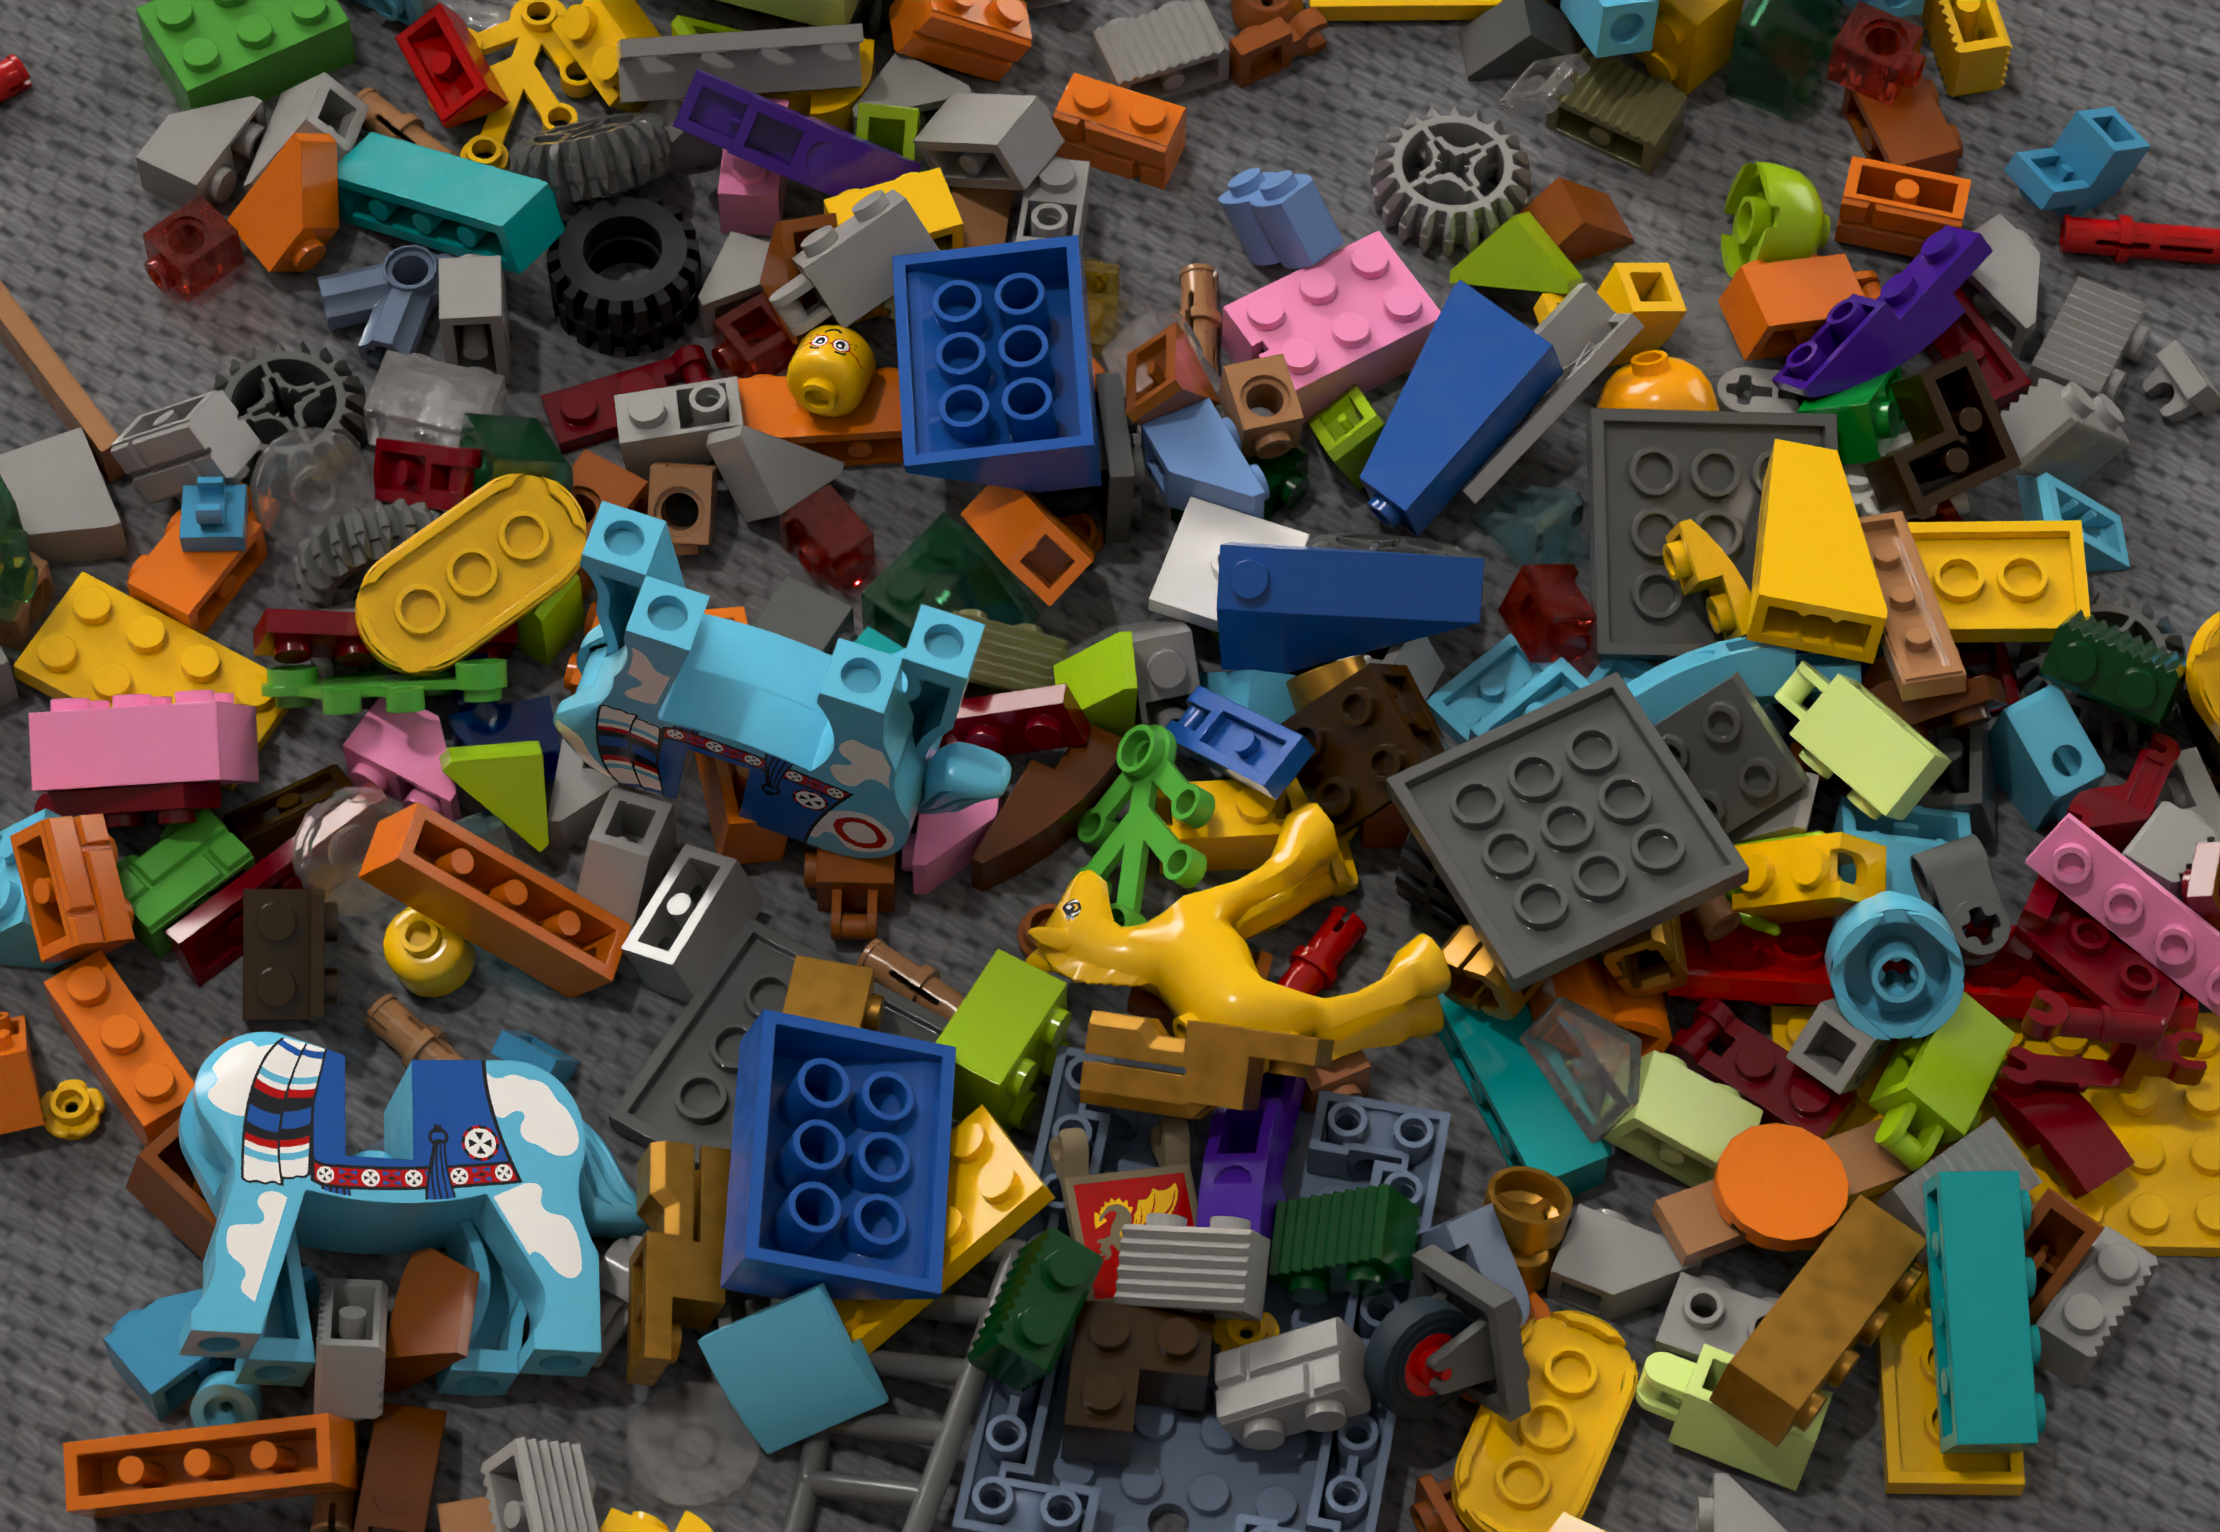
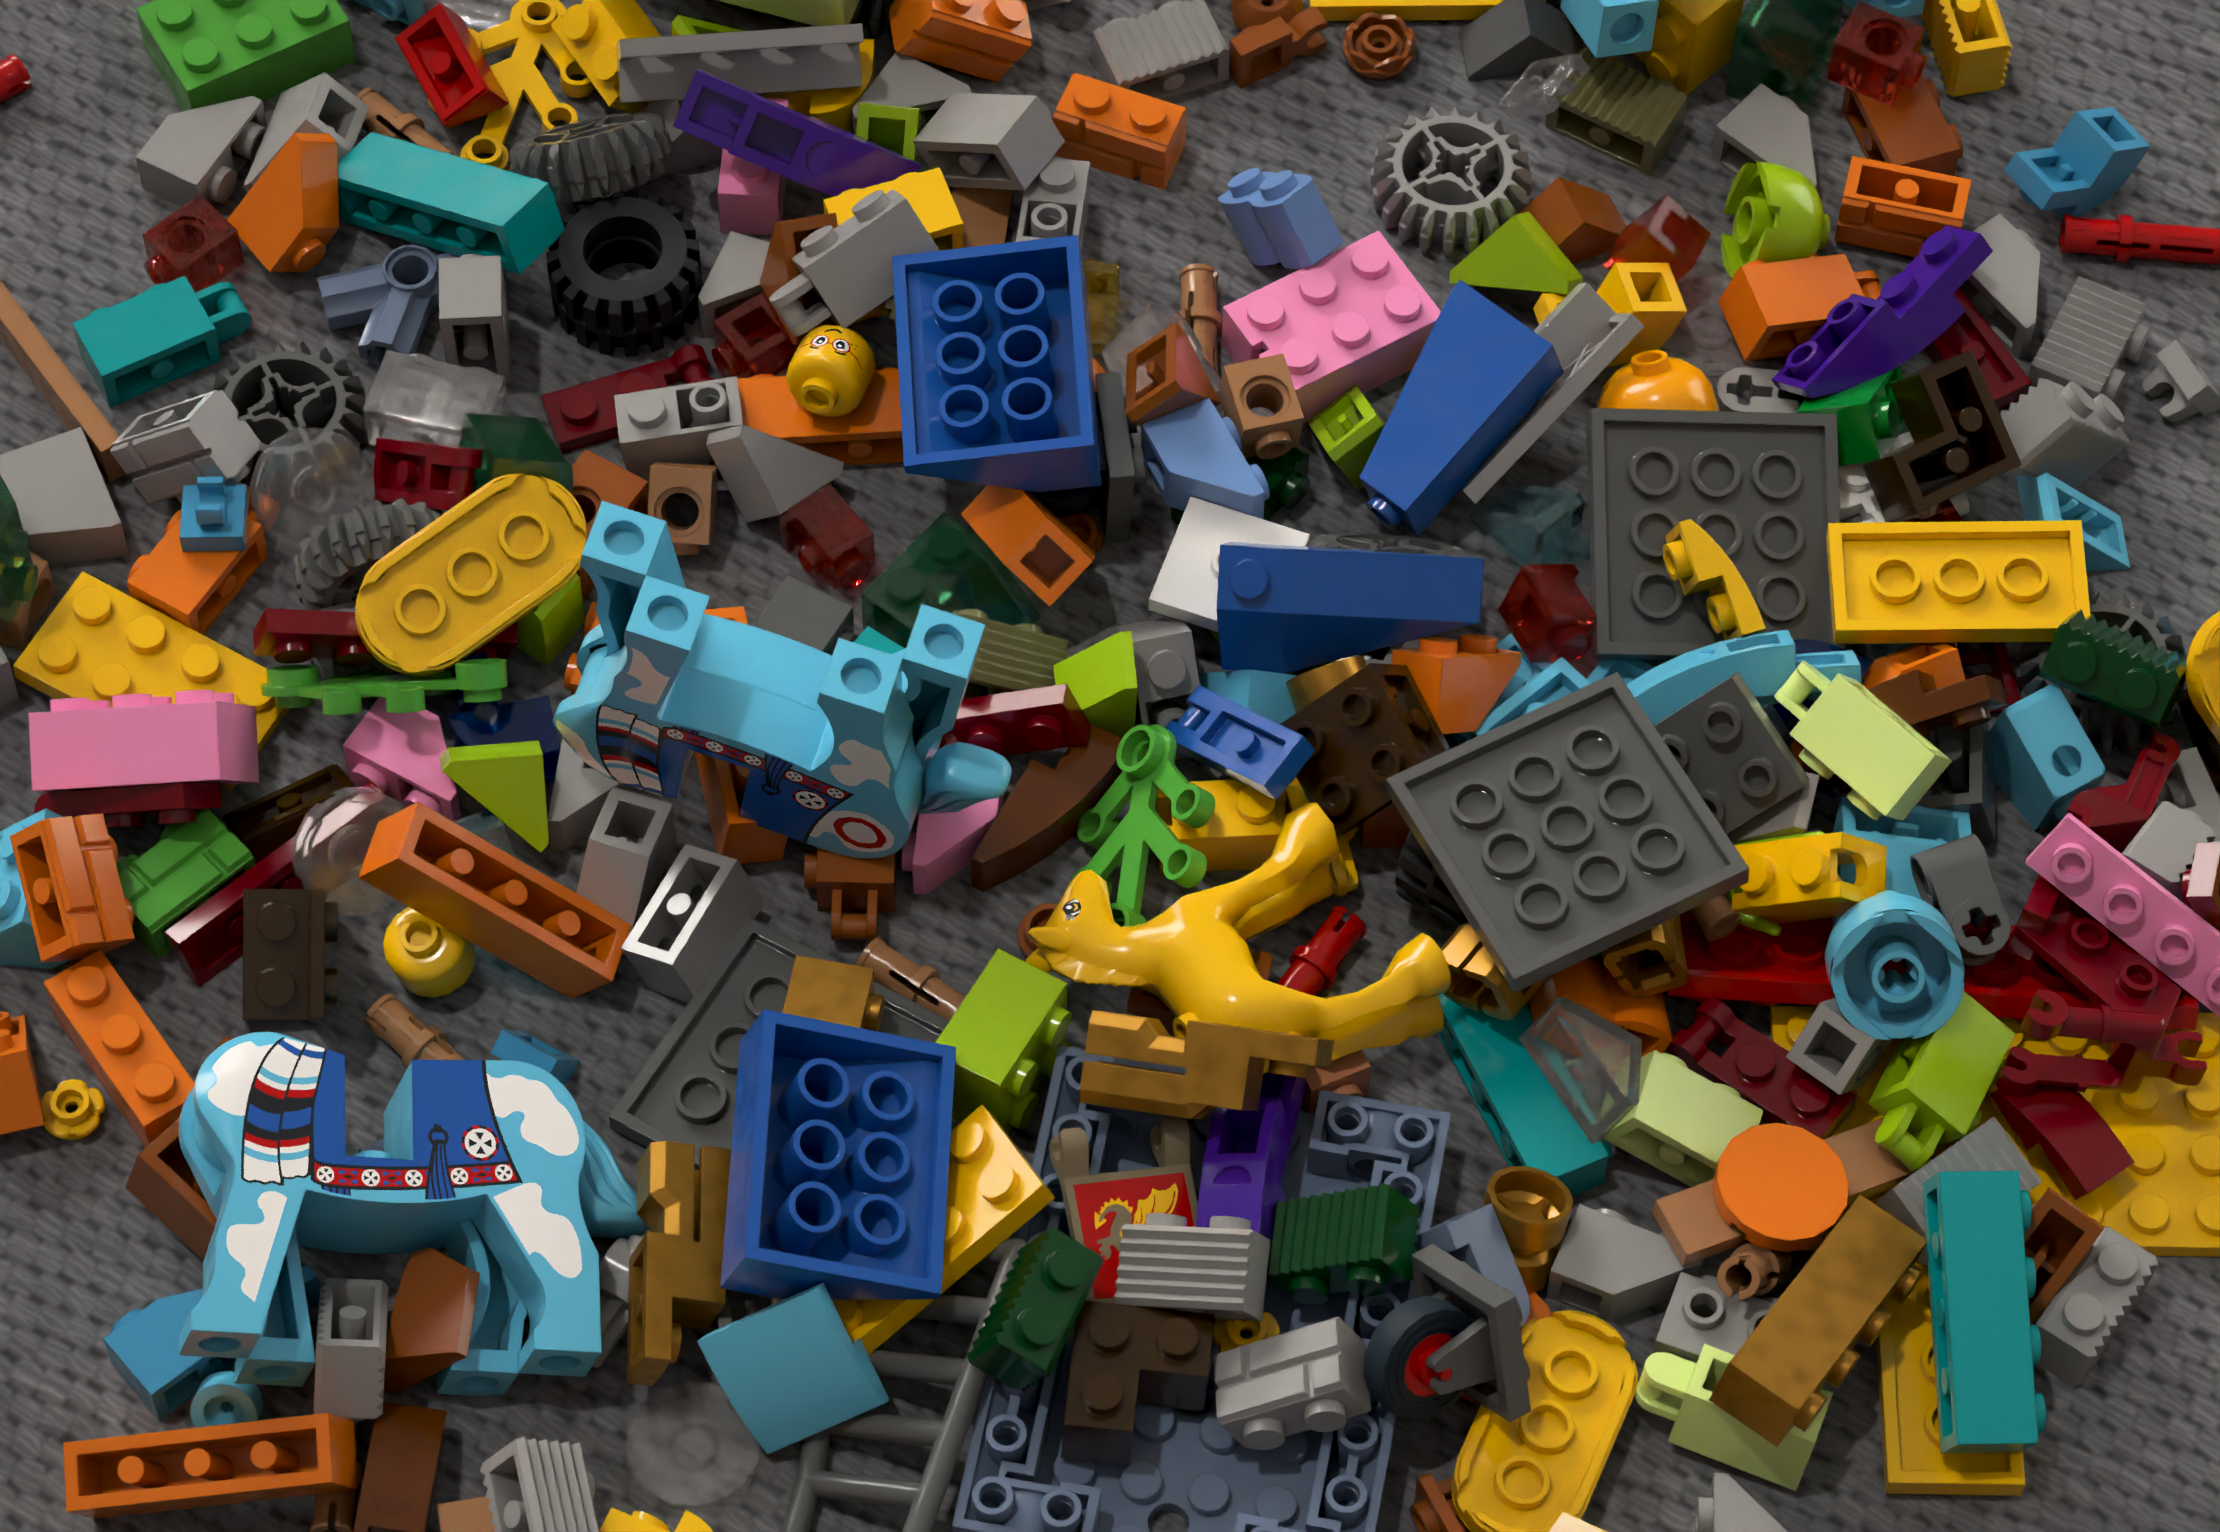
yellow slope [1746,439,1888,664] -> none
medium nougat tile [1859,511,1967,701] -> none
none -> teal brick [72,276,252,408]
none -> dark orange plate [1342,12,1416,80]
none -> orange slope [1392,634,1522,734]
none -> clear red brick [1603,194,1711,282]
none -> light grey slope [1711,83,1817,189]
none -> medium nougat pin [1717,1242,1792,1300]

